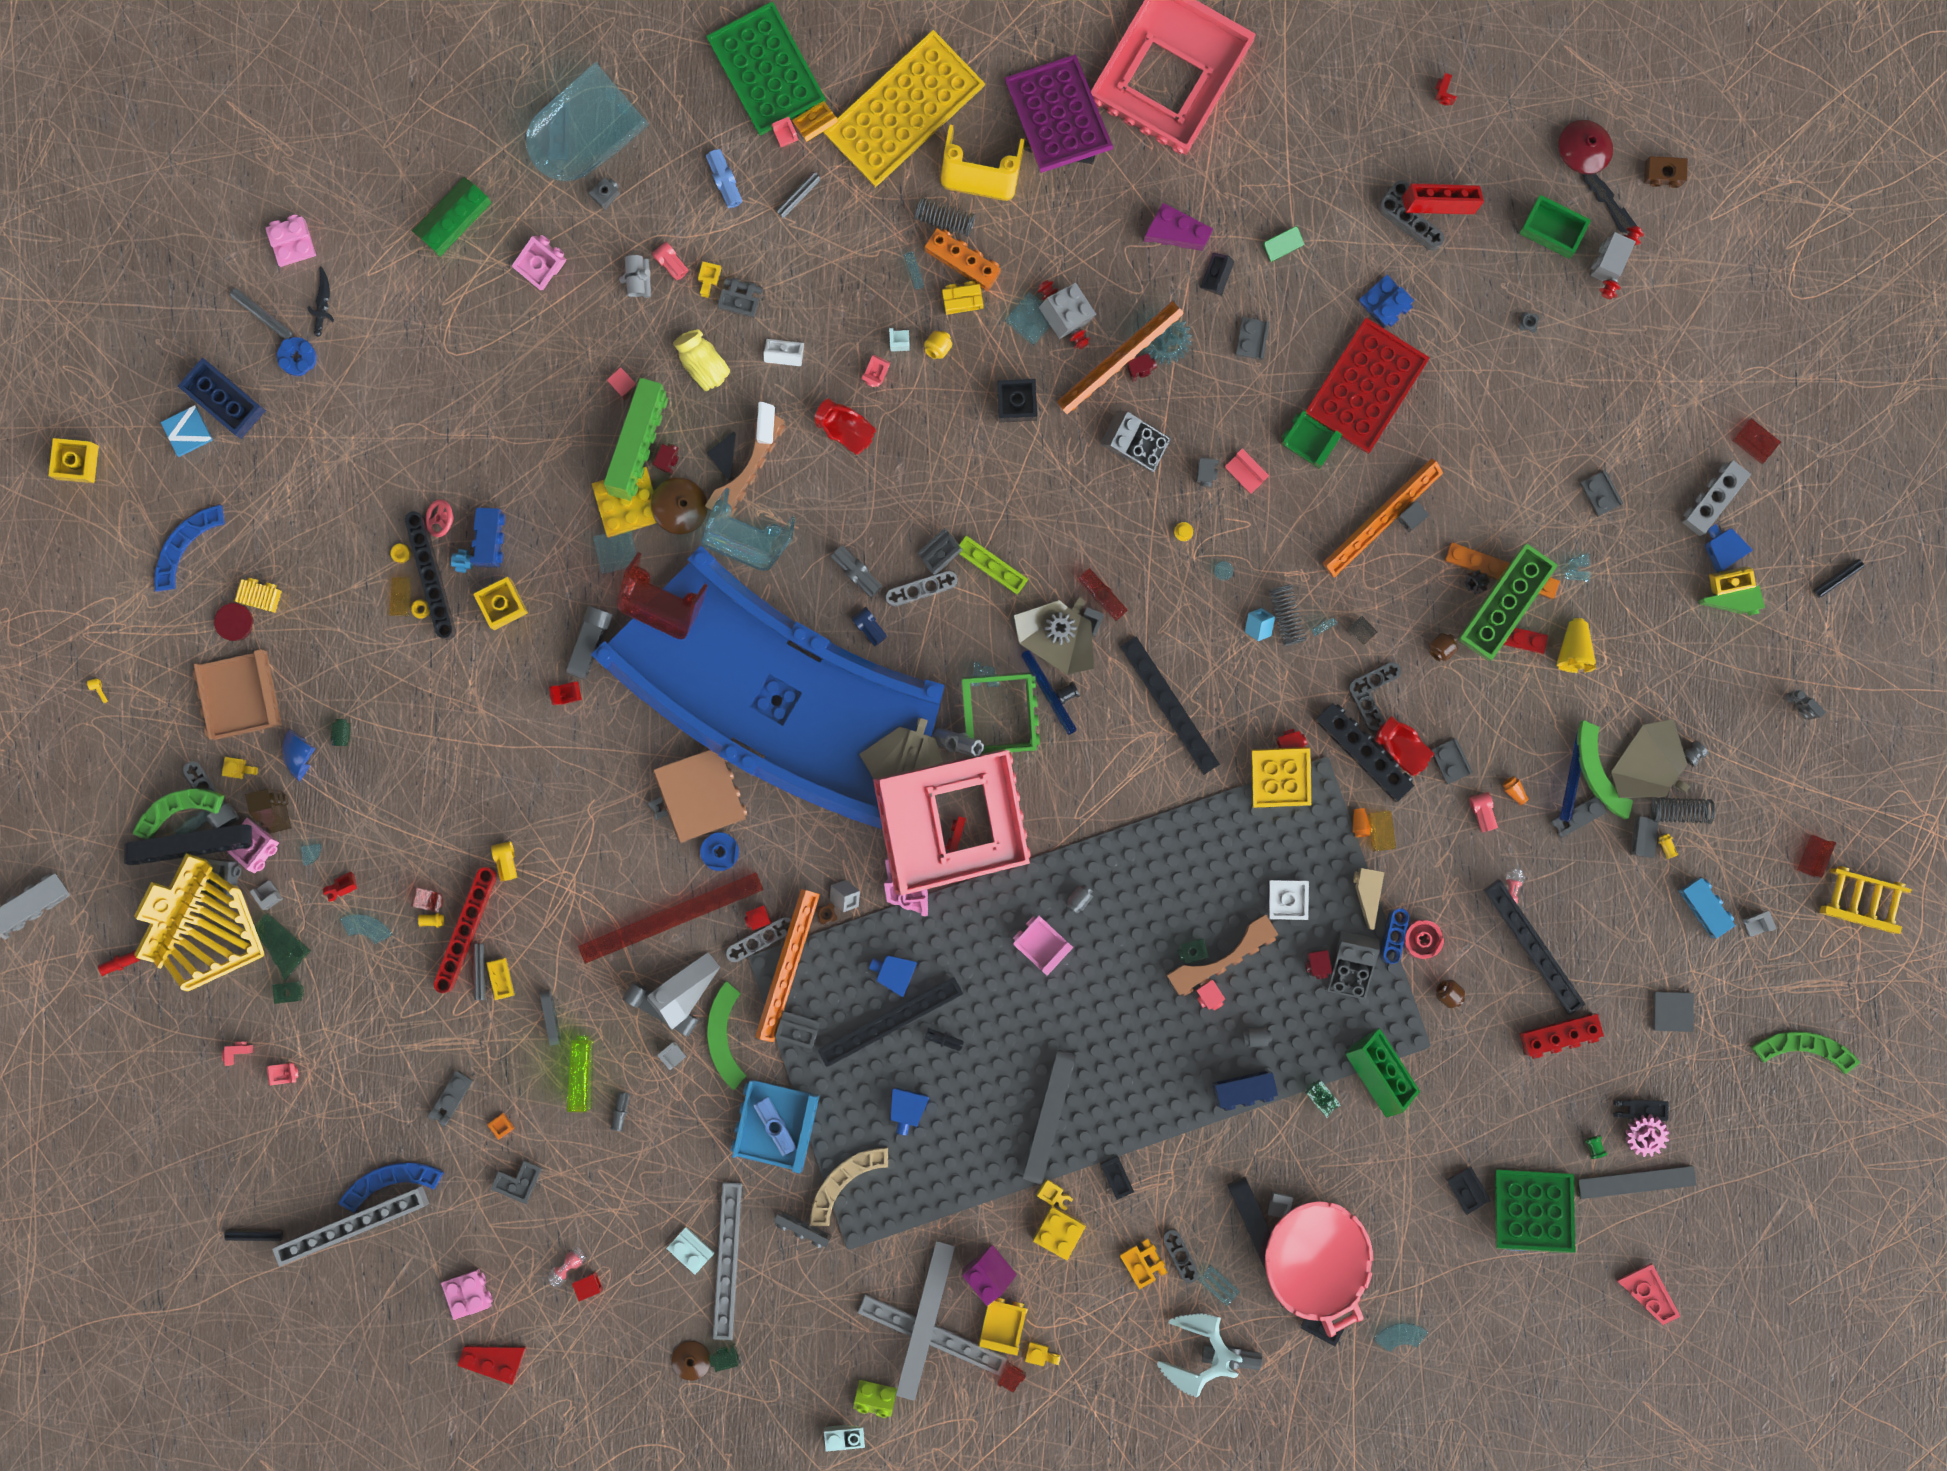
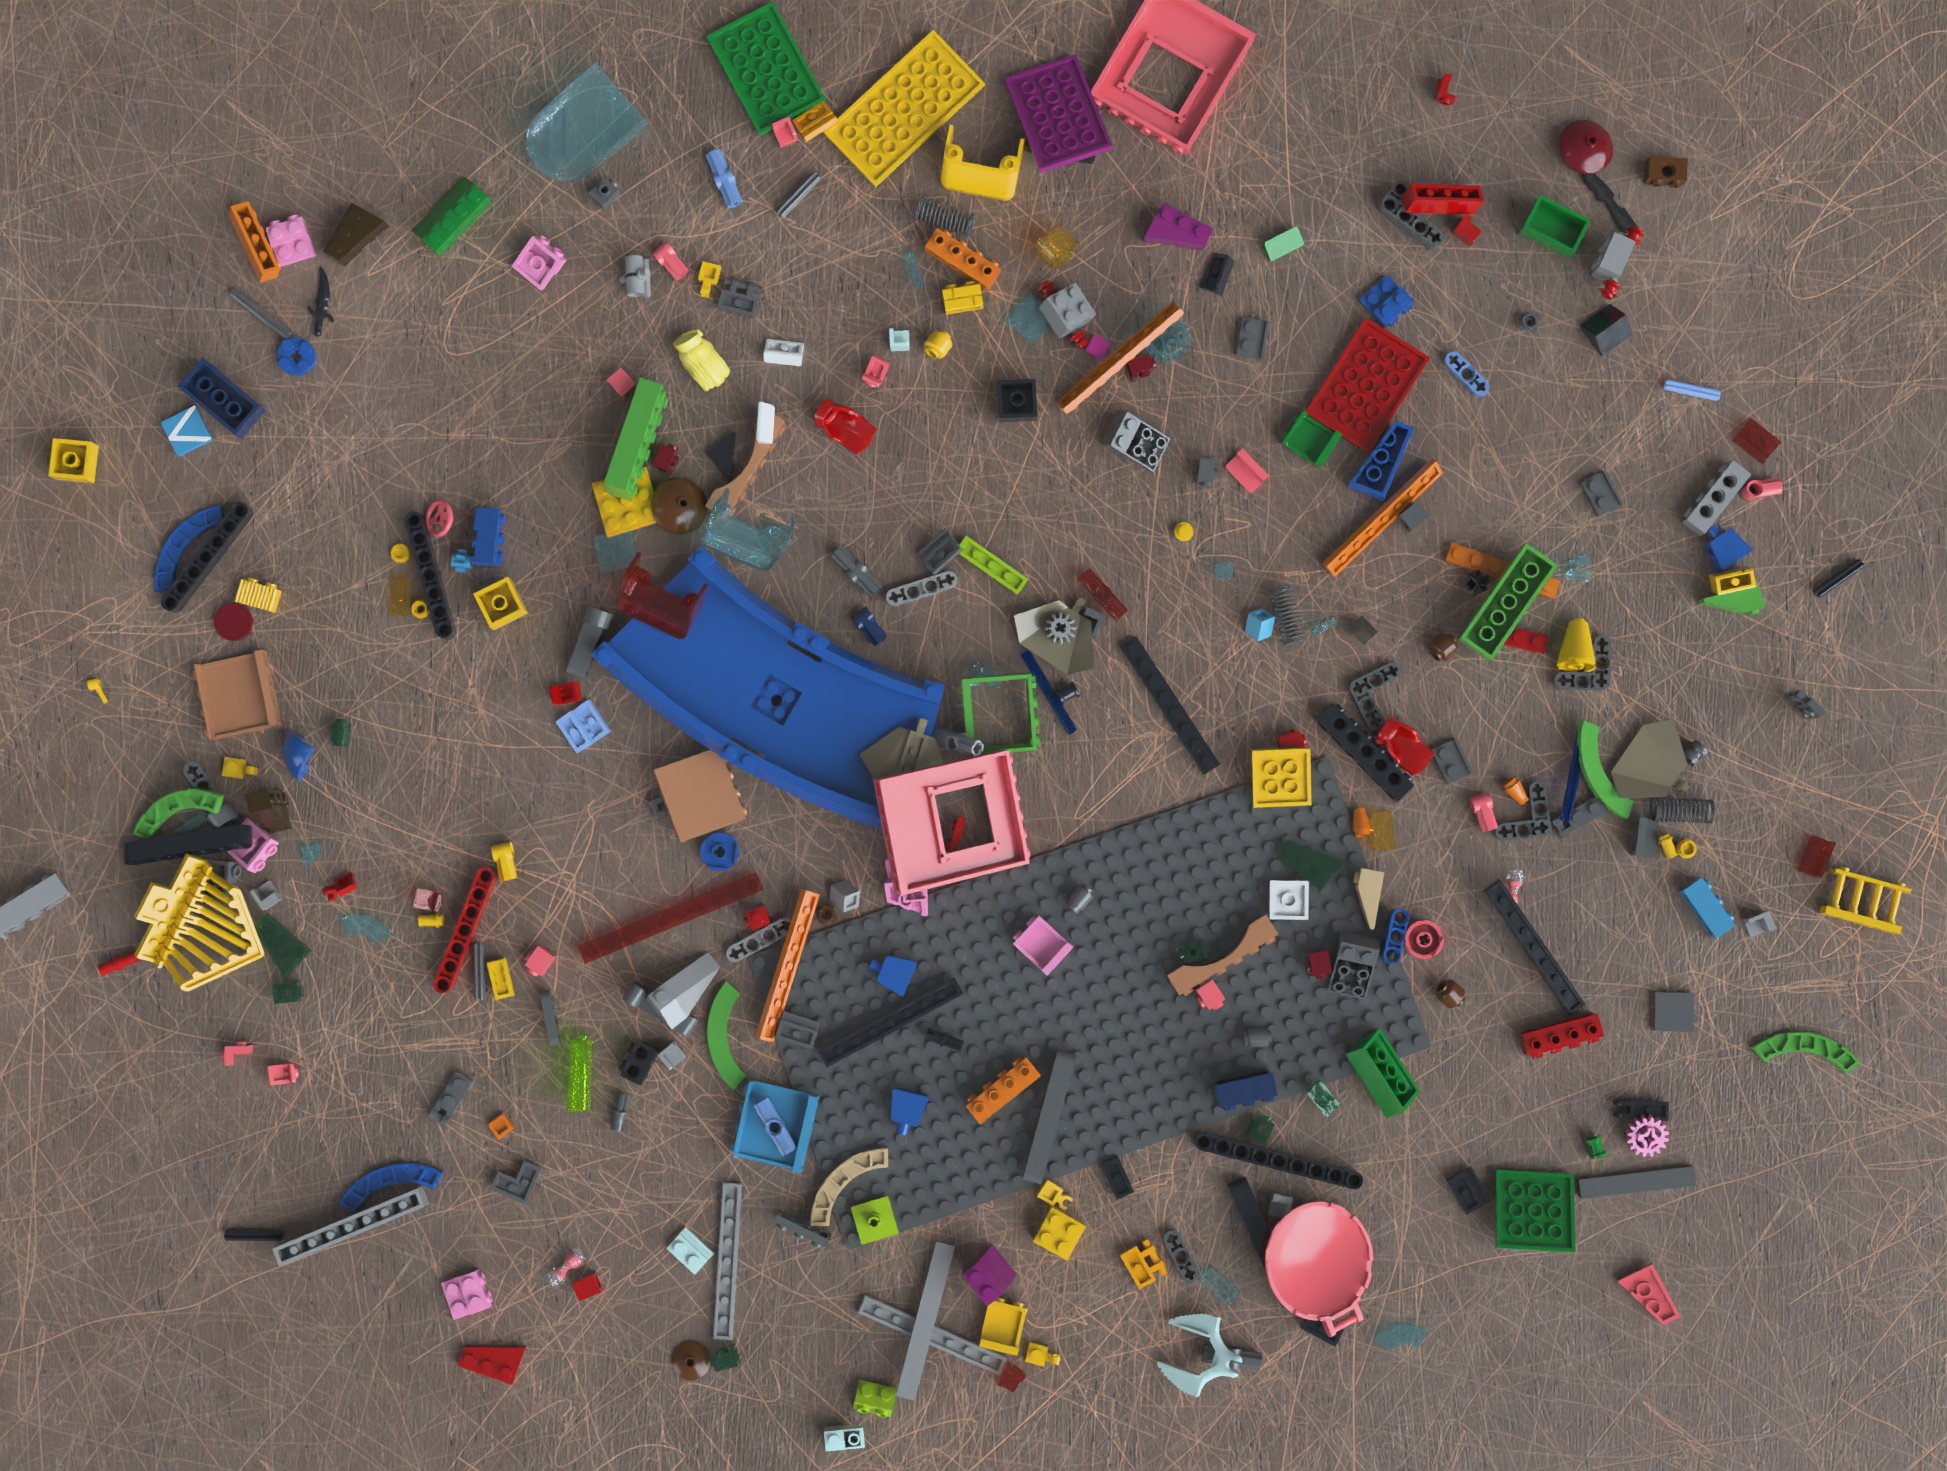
none -> black beam [161,502,253,613]
none -> orange brick [228,201,281,283]
none -> dark brown wedge [323,202,389,266]
none -> coral brick [525,945,557,977]
none -> light blue slope [556,699,611,753]
none -> black brick [619,1040,660,1086]
none -> lime tile [851,1195,899,1245]
none -> orange brick [966,1056,1041,1124]
none -> clear yellow brick [1036,224,1080,271]
none -> dark pink tile [1085,334,1111,361]
none -> black beam [1193,1132,1363,1189]
none -> clear green brick [1246,1113,1275,1146]
none -> clear green wing [1275,840,1345,891]
none -> blue wedge [1348,421,1414,502]
none -> medium blue beam [1444,351,1489,397]
none -> red panel [1452,214,1481,247]
none -> dark grey beam [1494,781,1551,841]
none -> dark grey beam [1552,635,1611,691]
none -> black slope [1579,304,1633,357]
none -> light blue axle [1663,379,1721,401]
none -> yellow plate [1677,839,1697,858]
none -> coral piece [1740,477,1783,500]

